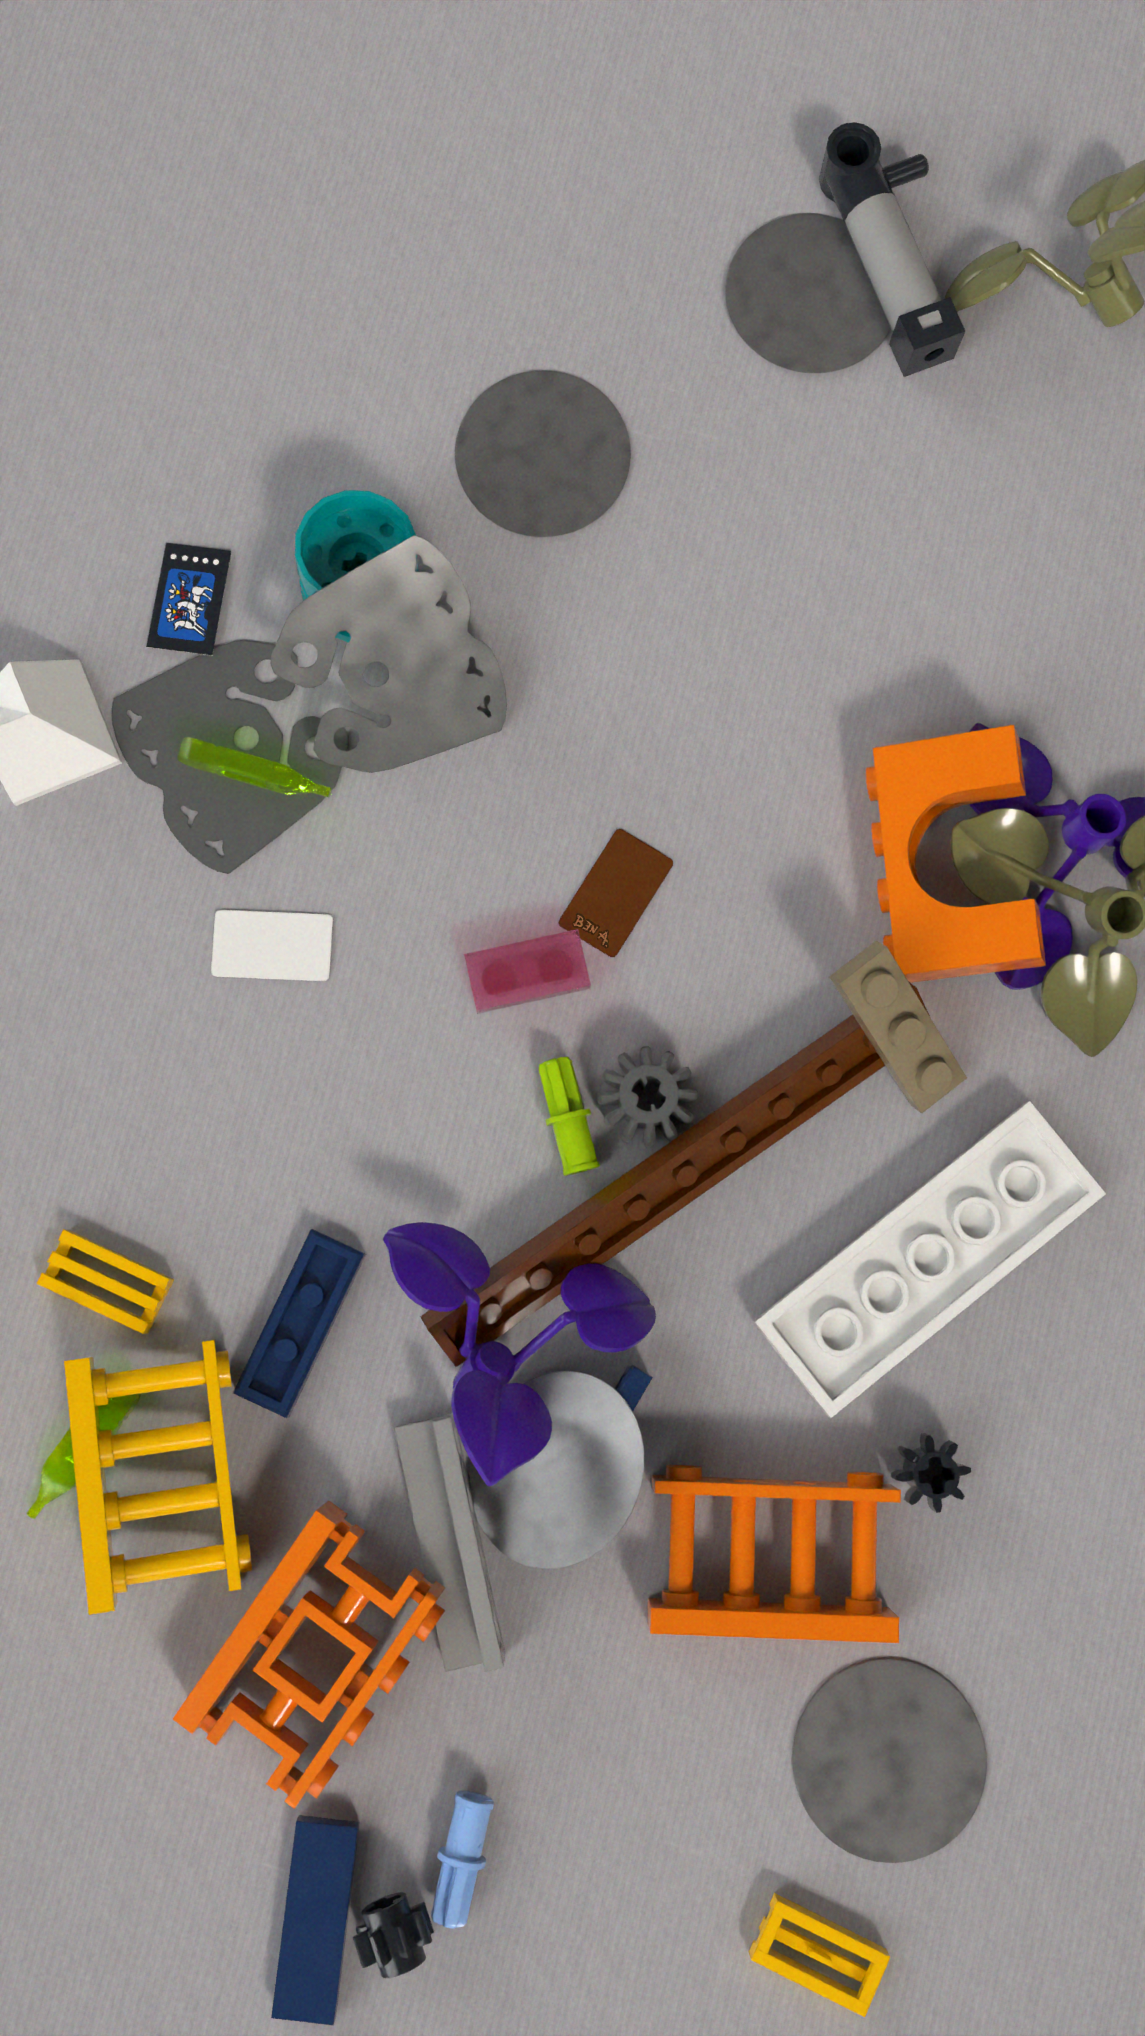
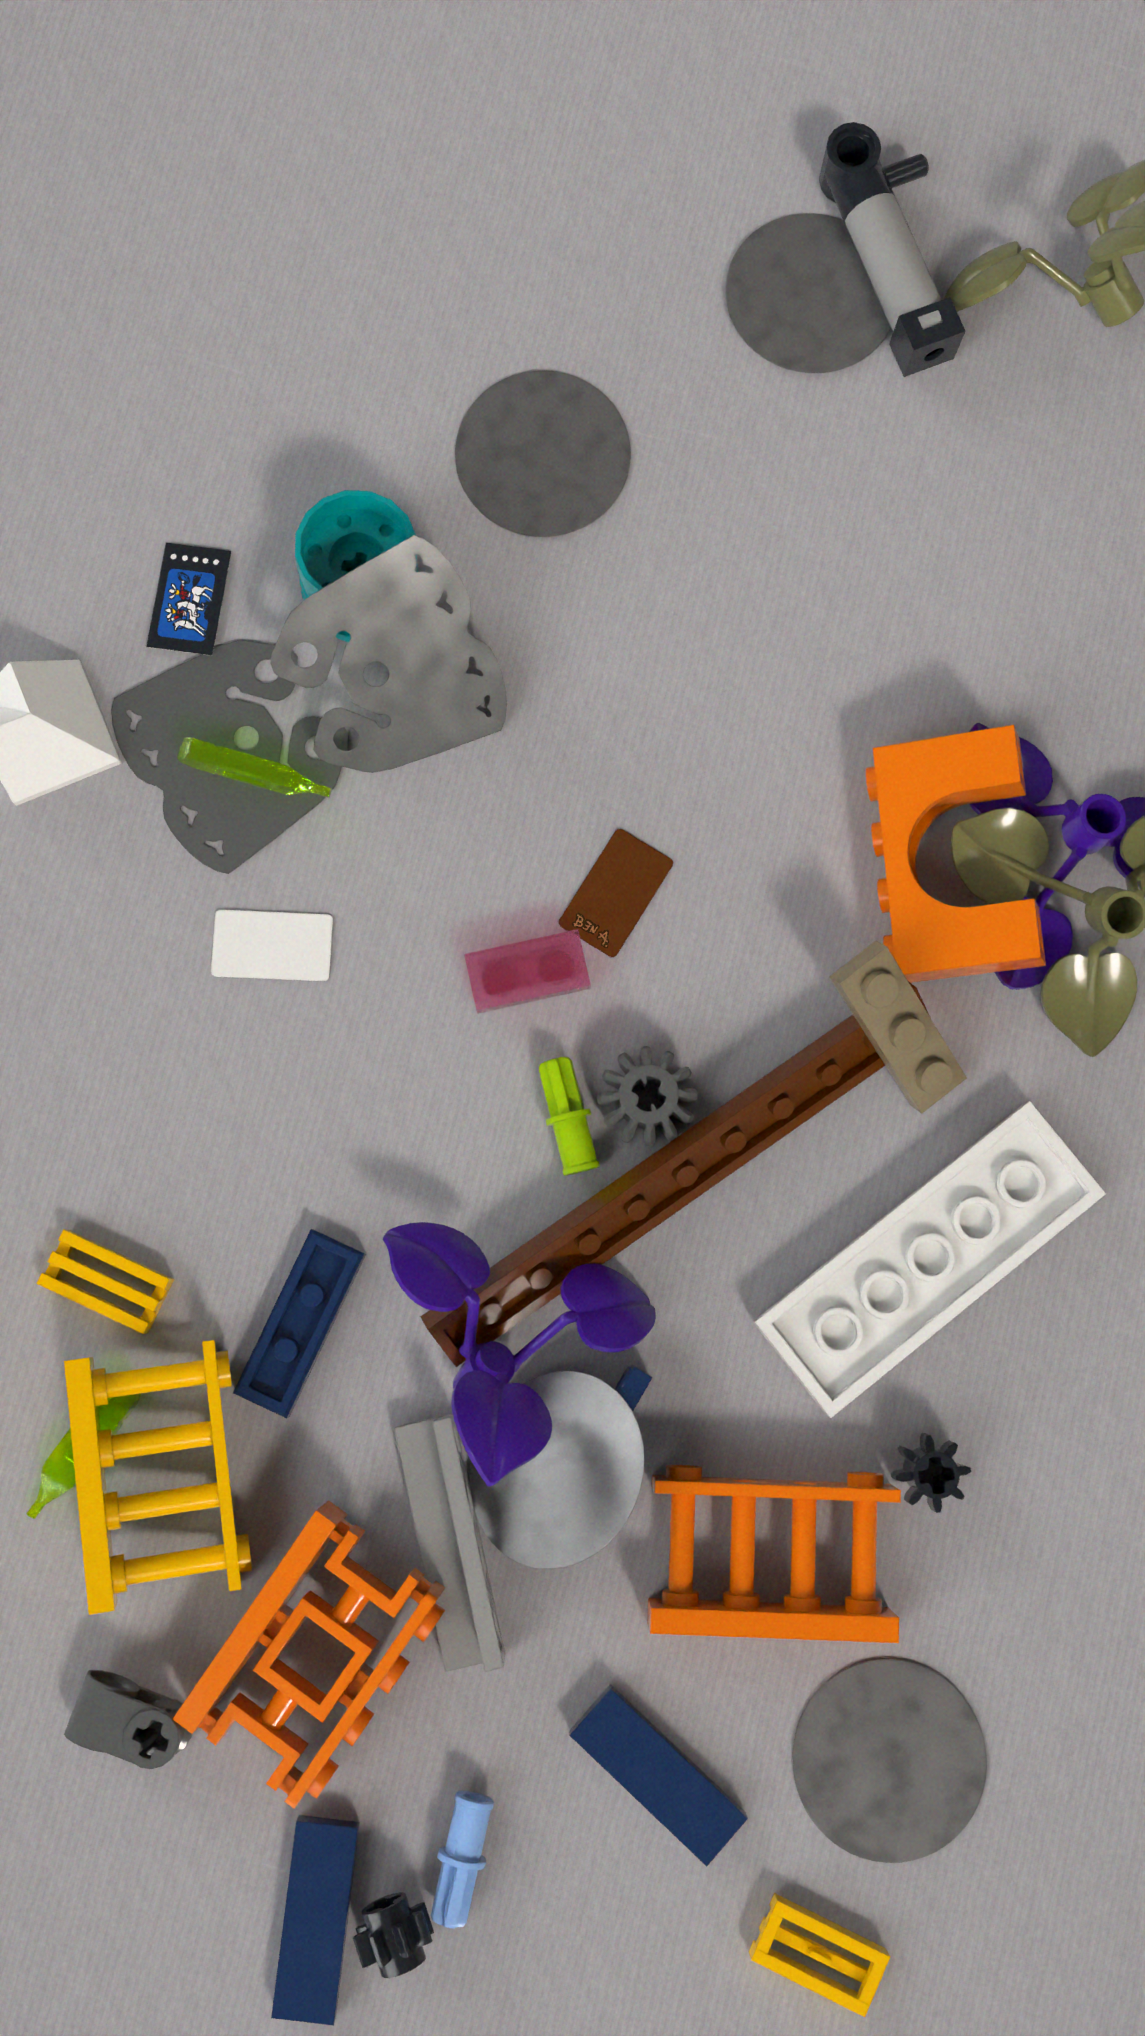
none -> dark grey piece [64,1670,192,1769]
none -> dark blue tile [569,1684,748,1867]

